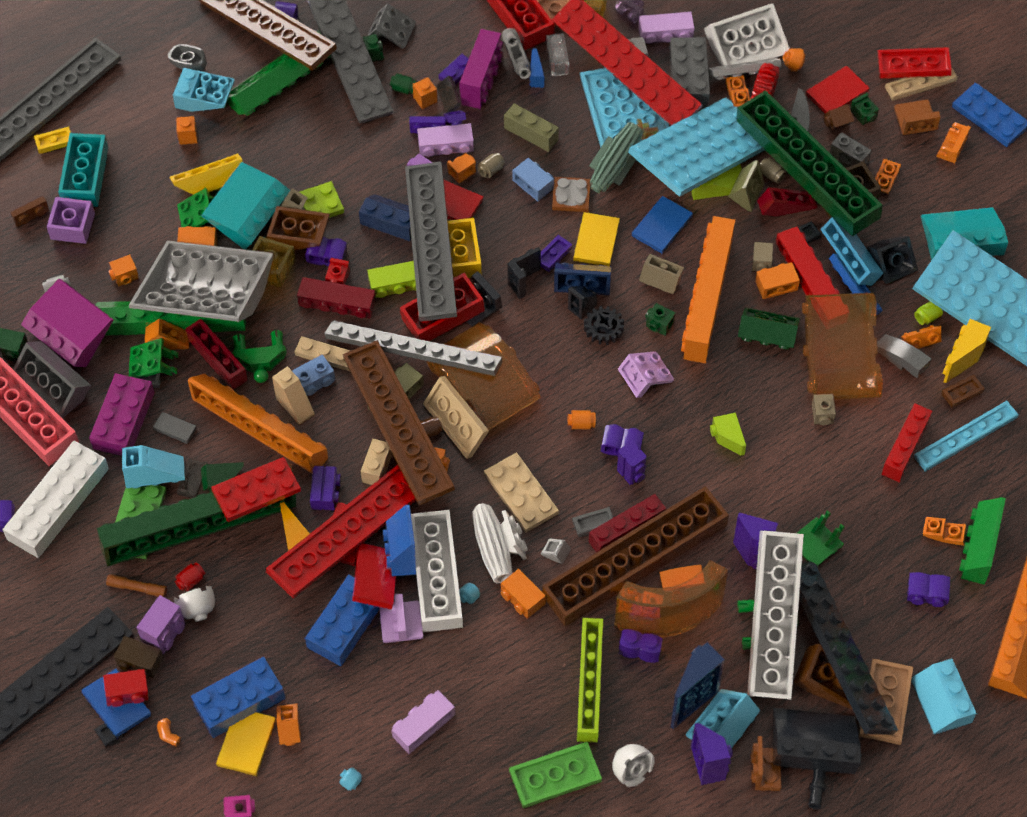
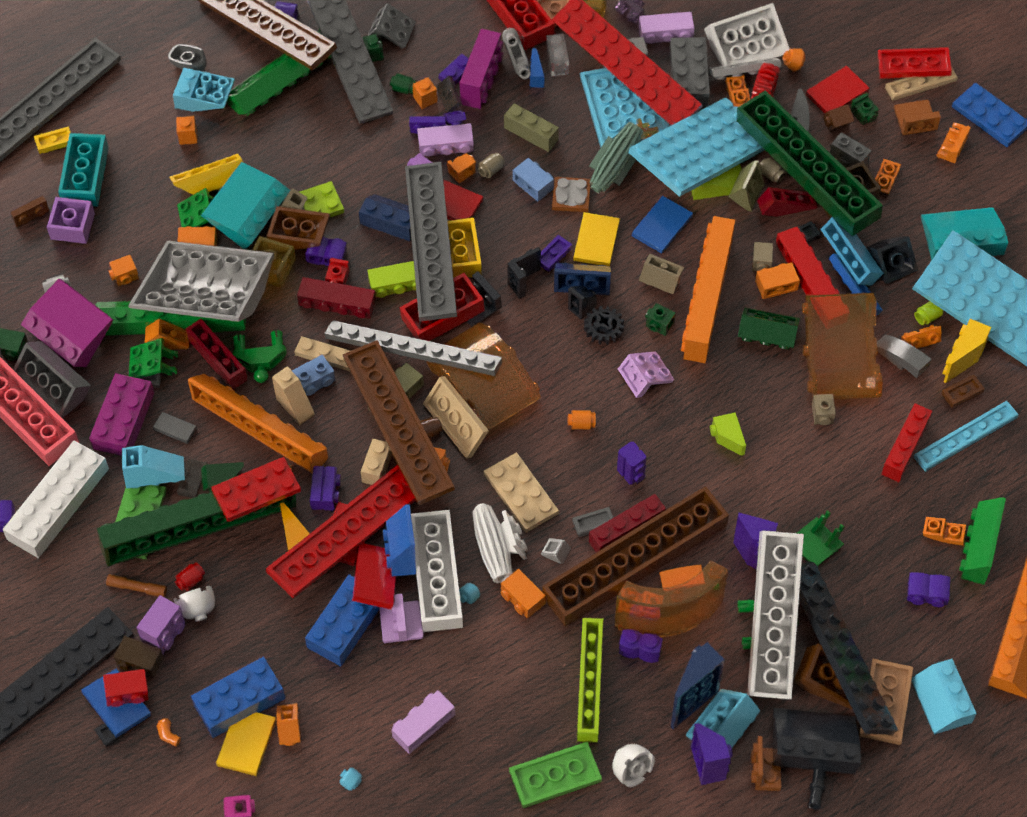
dark purple brick [601,424,644,456] -> none

